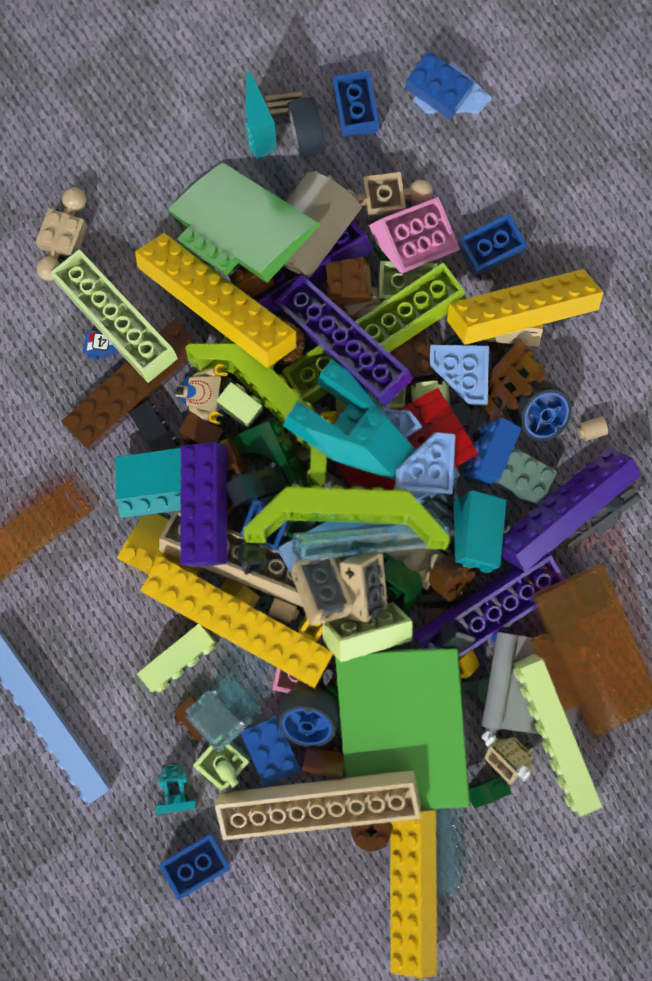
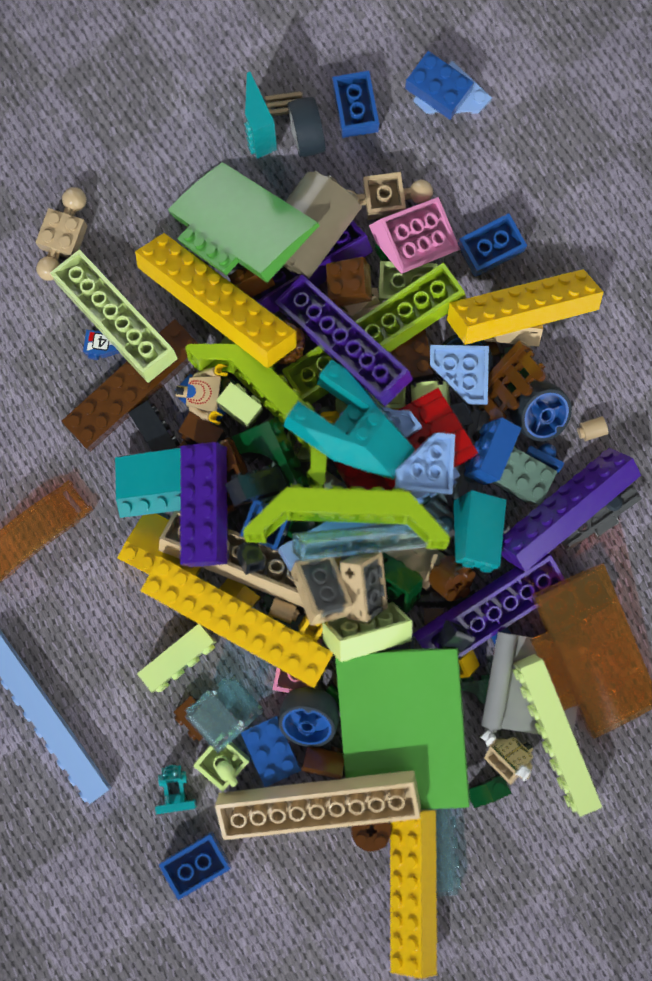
none -> blue tile [525,443,564,474]

